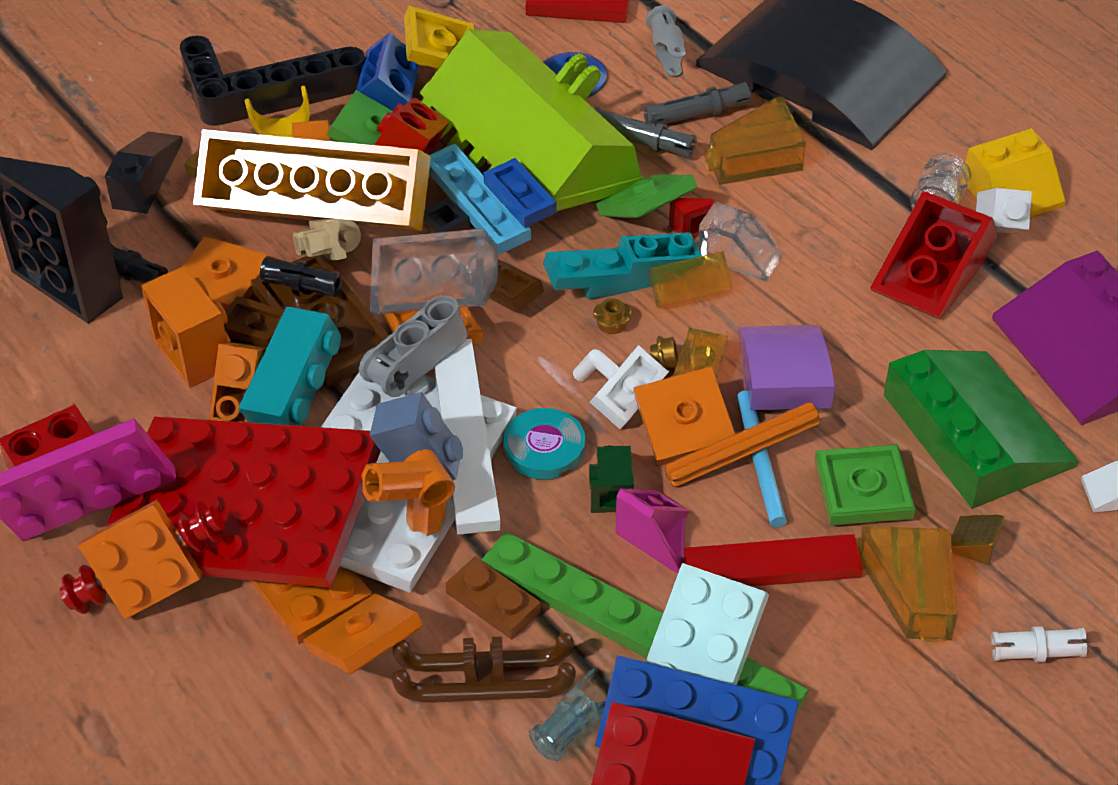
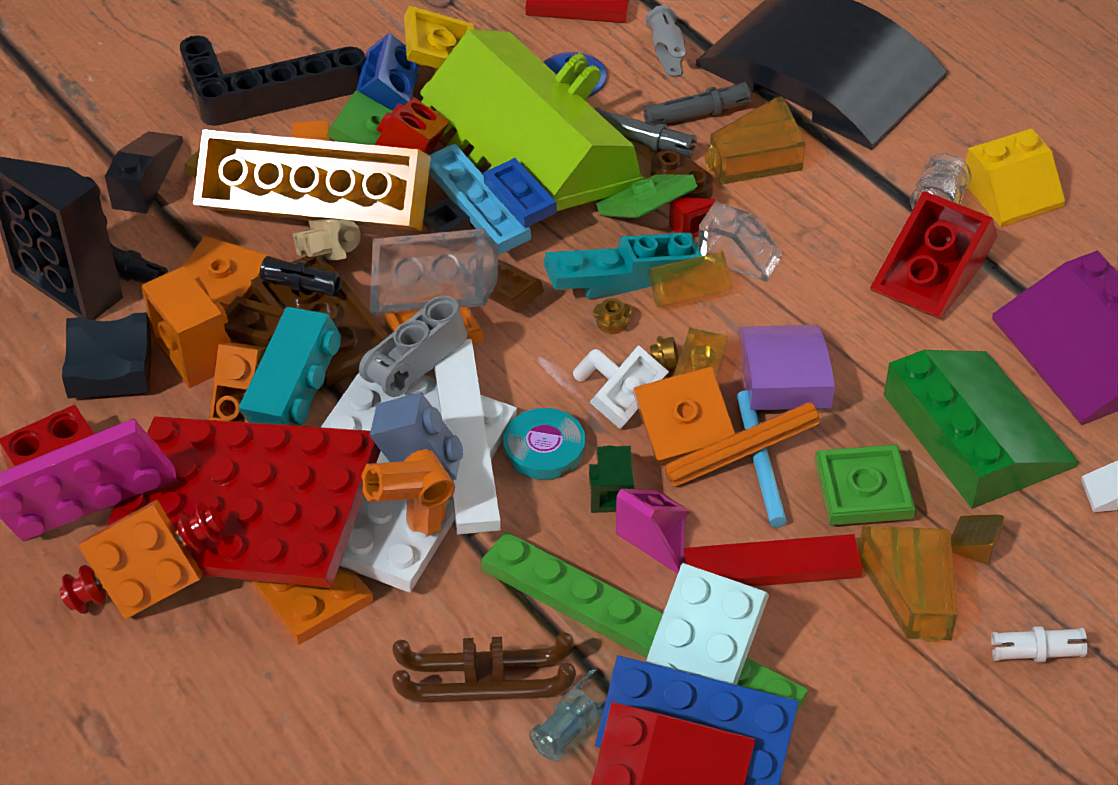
yellow helmet [245,86,310,138] -> none
orange plate [303,593,423,674] -> none
dark orange plate [446,556,541,640] -> none
white brick [976,188,1032,233] -> none
none -> black brick [62,312,152,399]
none -> reddish brown plate [650,150,714,199]

